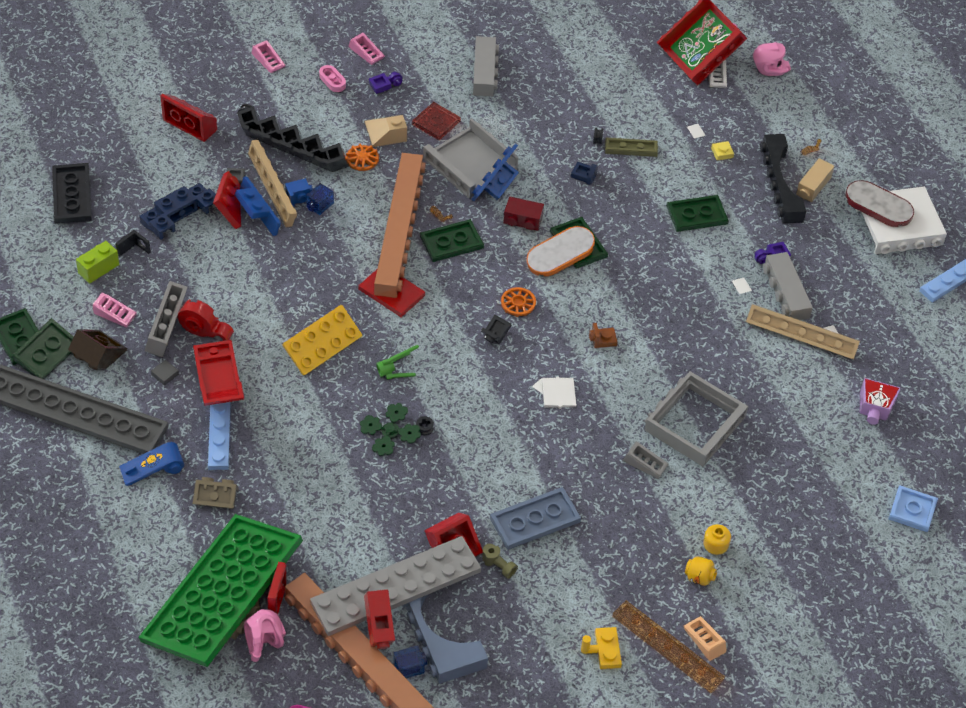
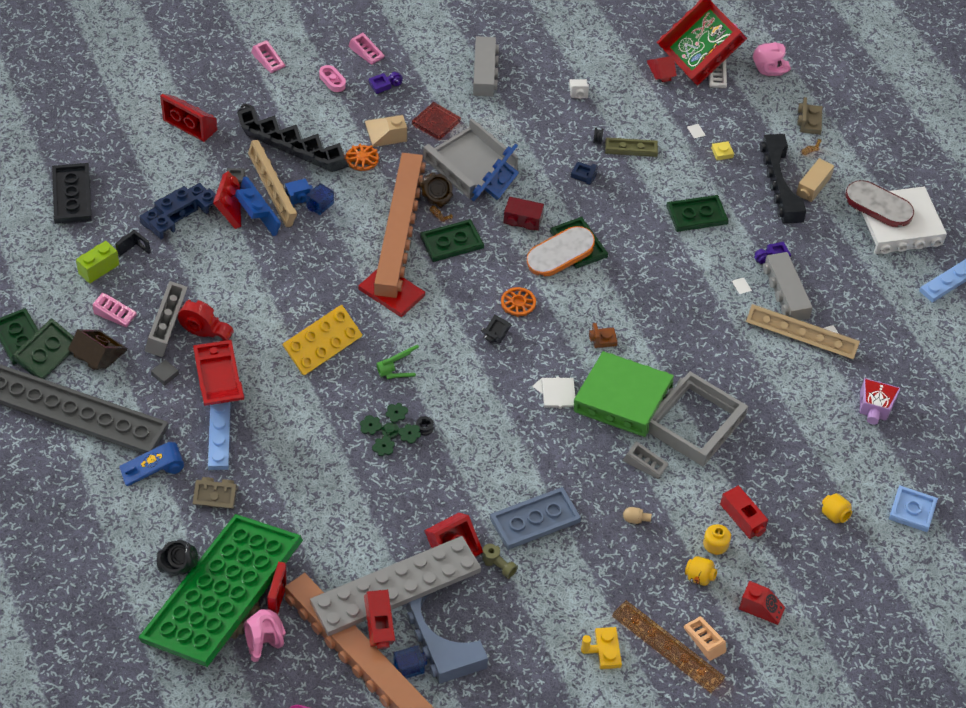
none -> black hair [157,540,198,576]
none -> dark brown hair [420,172,453,208]
none -> white bracket [569,79,589,99]
none -> bright green panel [574,351,674,437]
none -> tan cylinder [623,507,652,524]
none -> red slope [647,56,677,82]
none -> red brick [720,485,768,539]
none -> red slope [739,581,785,625]
none -> dark tan bracket [797,97,823,135]
none -> yellow head [822,493,852,523]

